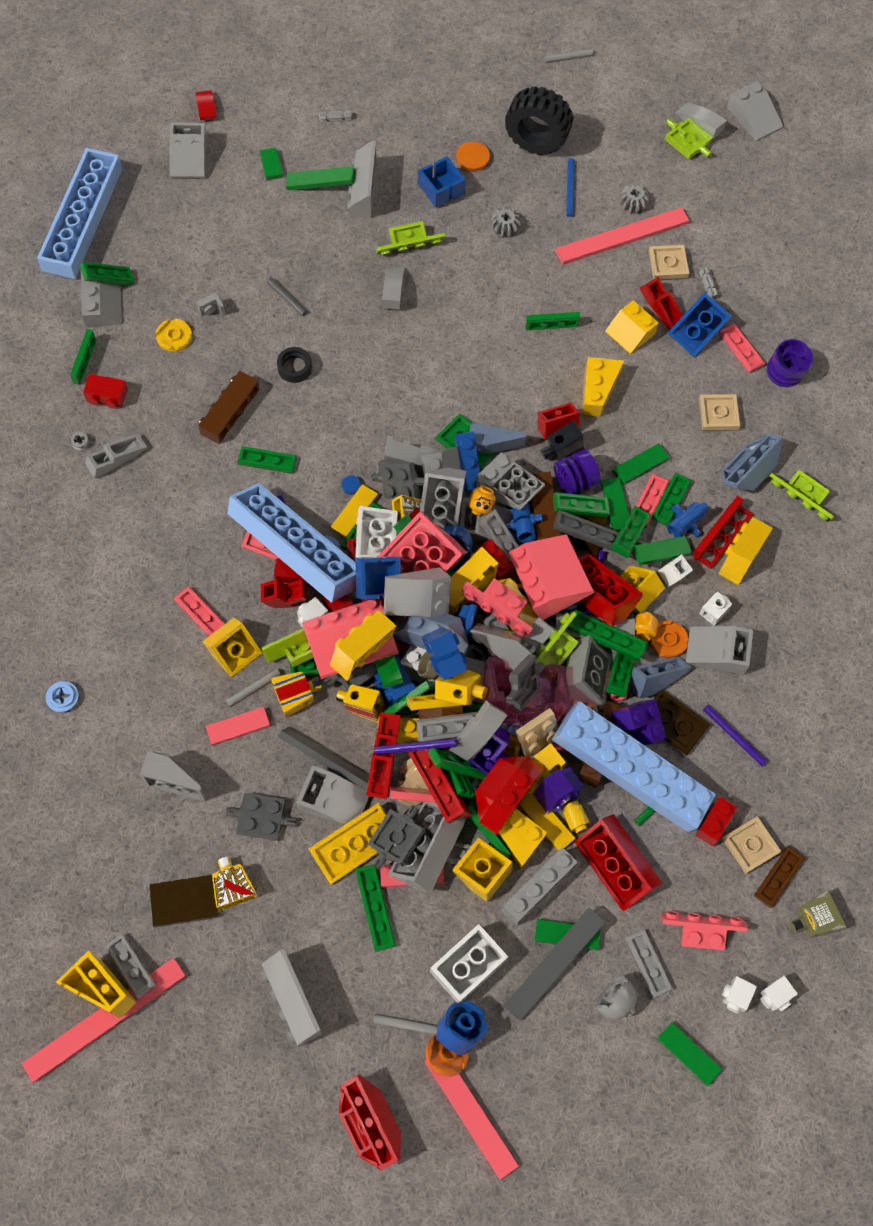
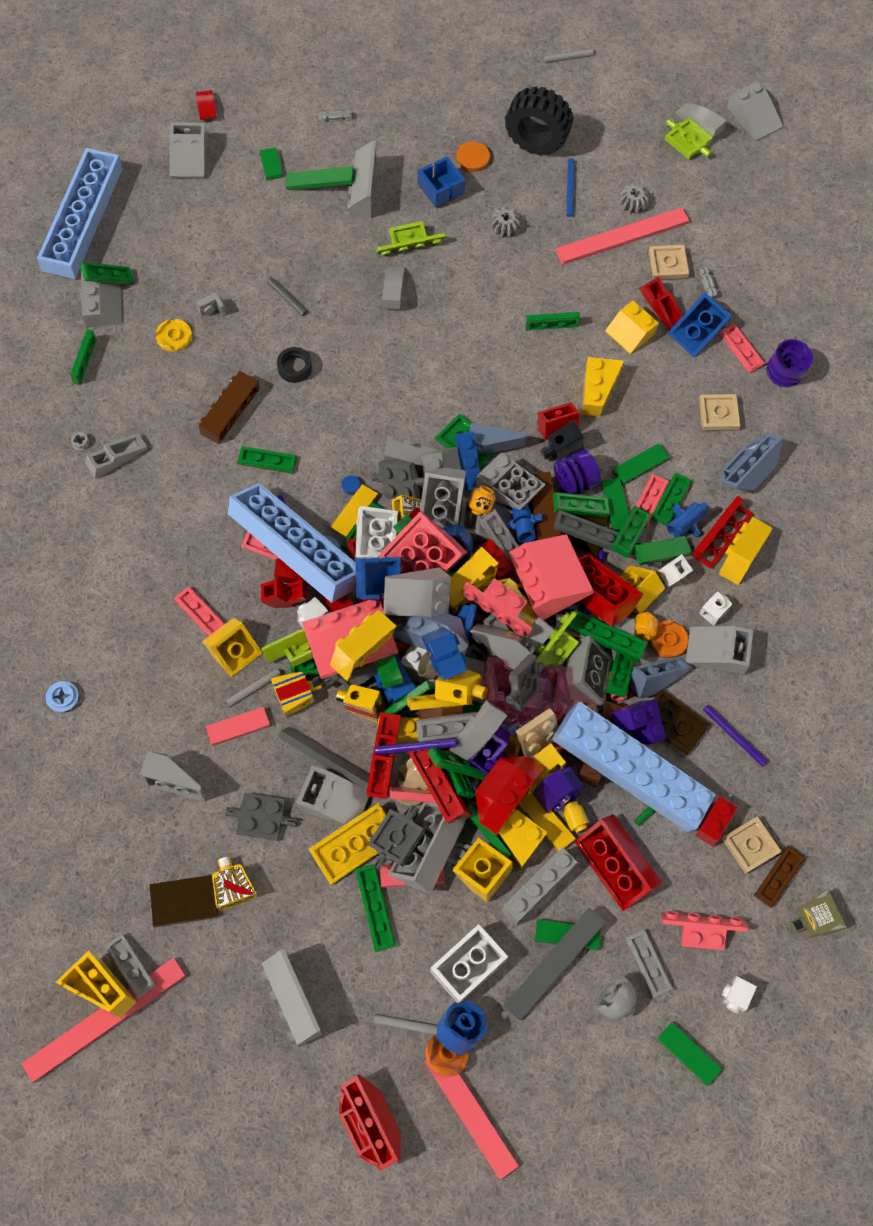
red brick [83,374,128,408] -> none
white brick [760,976,798,1011] -> none
lime bracket [769,470,834,521] -> none

